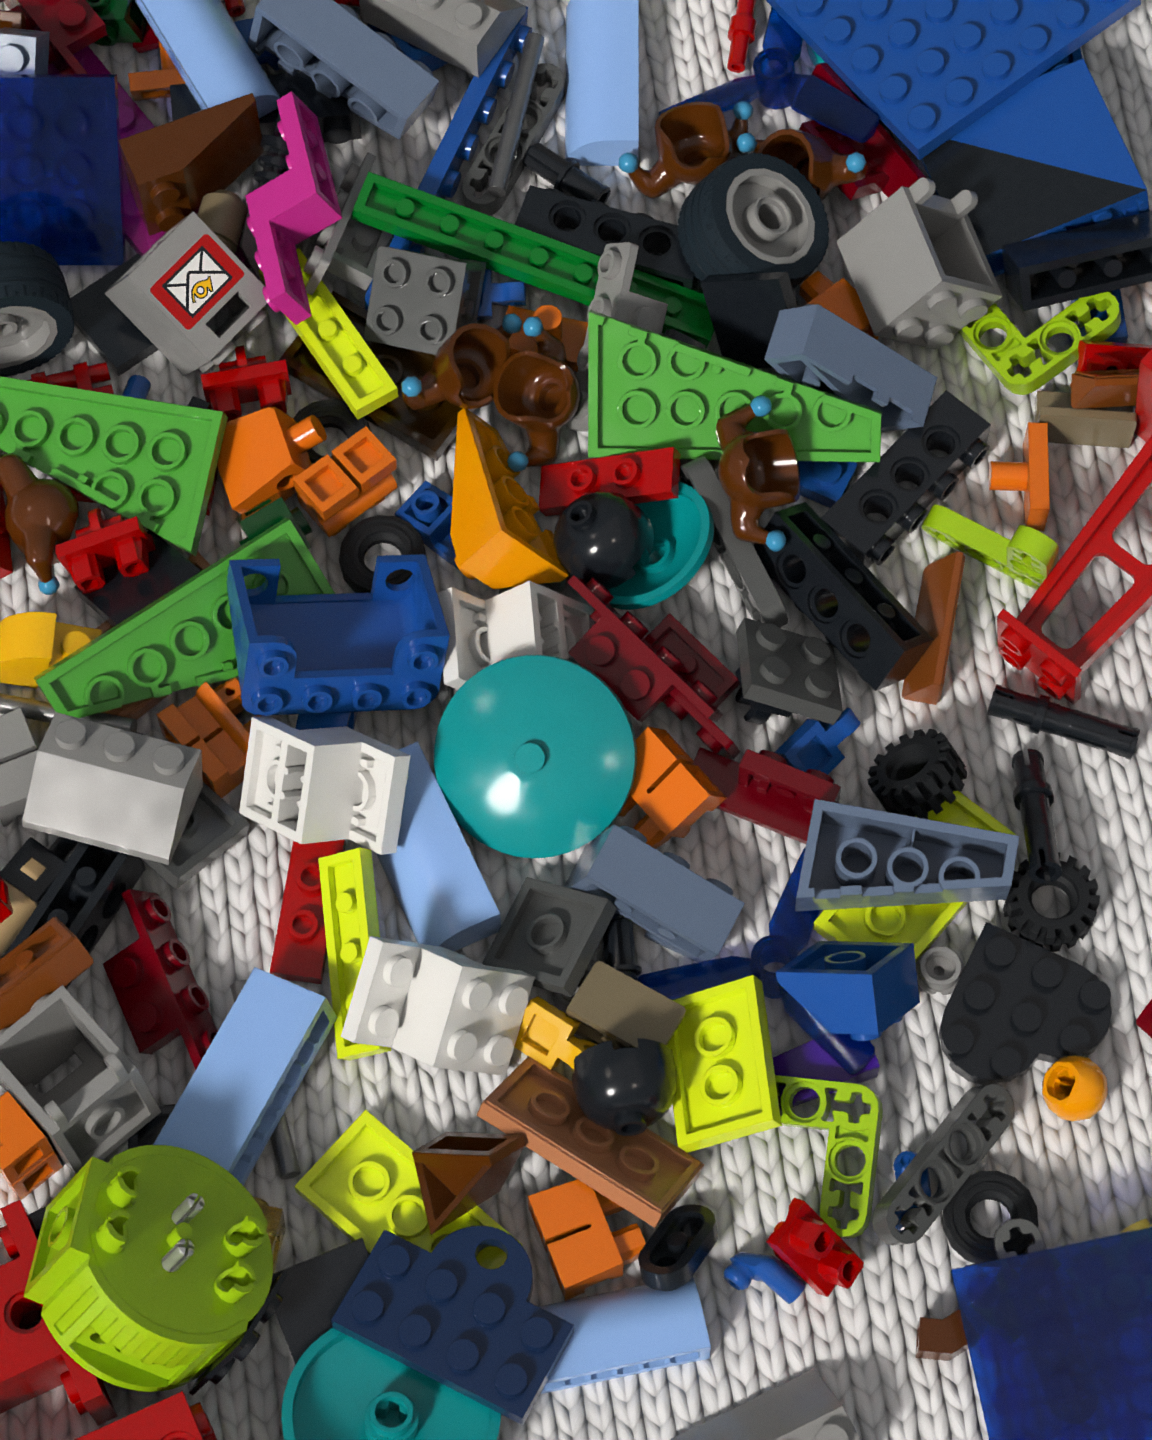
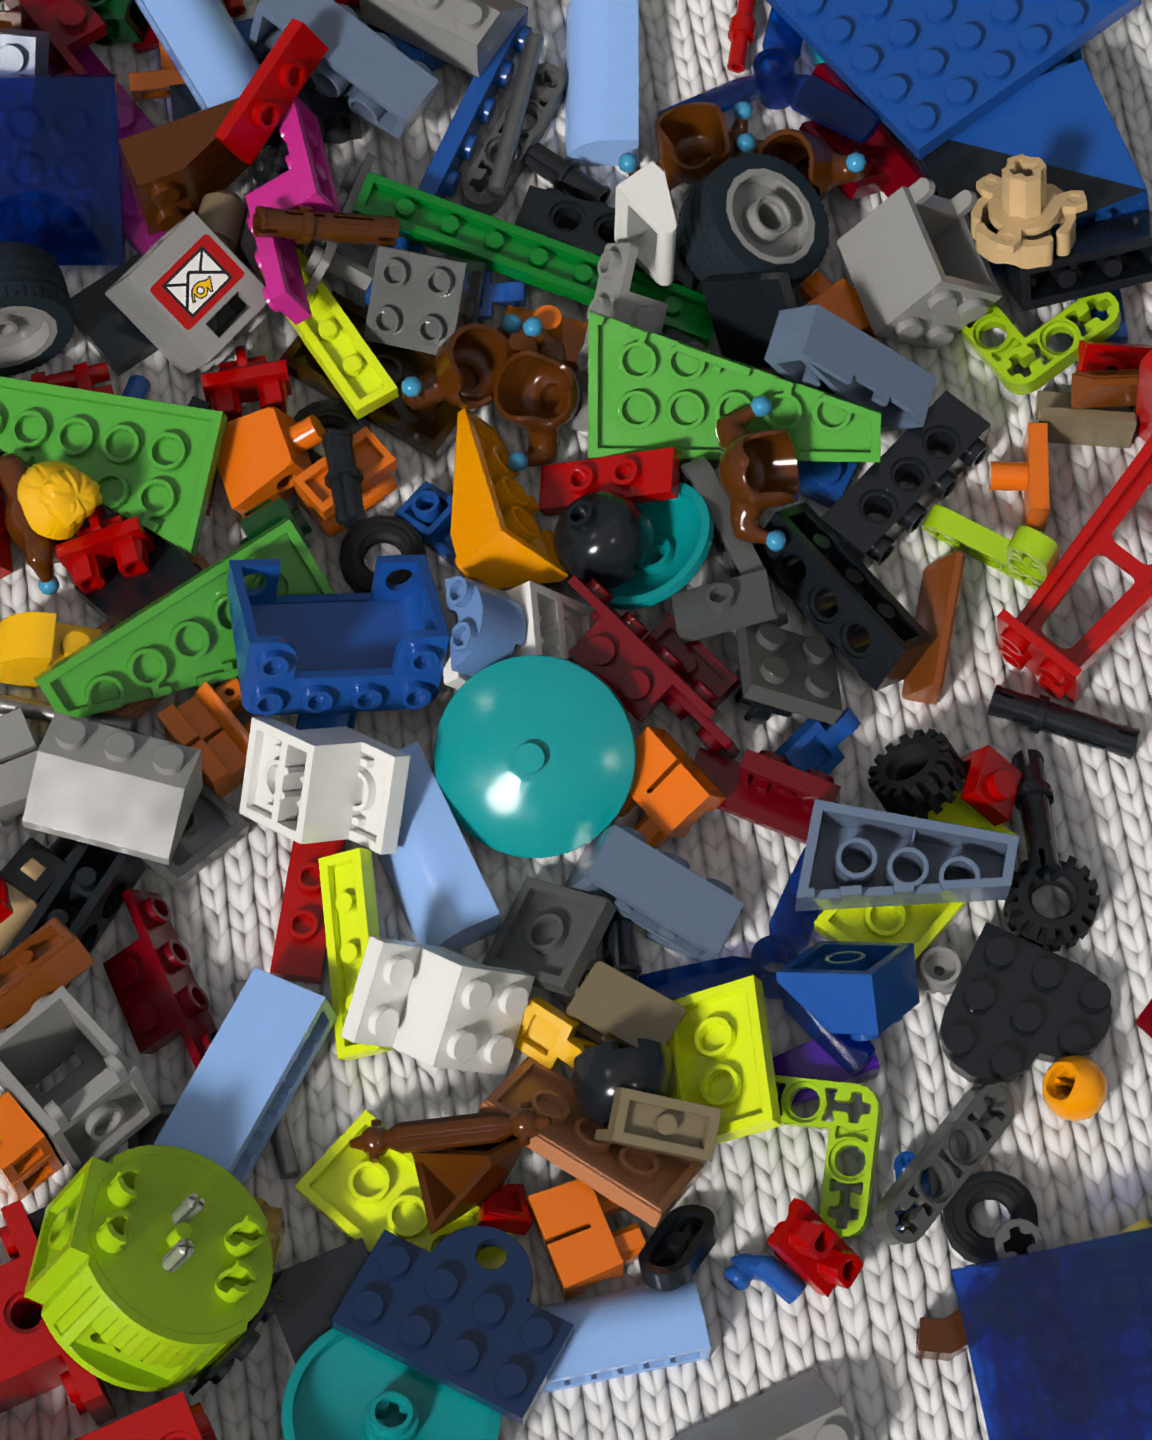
none -> yellow hair [17,460,102,540]
none -> red plate [214,18,329,165]
none -> reddish brown pin [252,205,400,247]
none -> black axle [322,430,365,528]
none -> reddish brown wheel [349,1102,552,1163]
none -> medium blue cylinder [445,576,526,677]
none -> red tile [477,1184,533,1236]
none -> dark tan panel [594,1087,722,1162]
none -> white tile [614,161,677,286]
none -> dark grey plate [671,569,778,644]
none -> red bracket [960,745,1023,826]
none -> tan piece [971,154,1087,269]

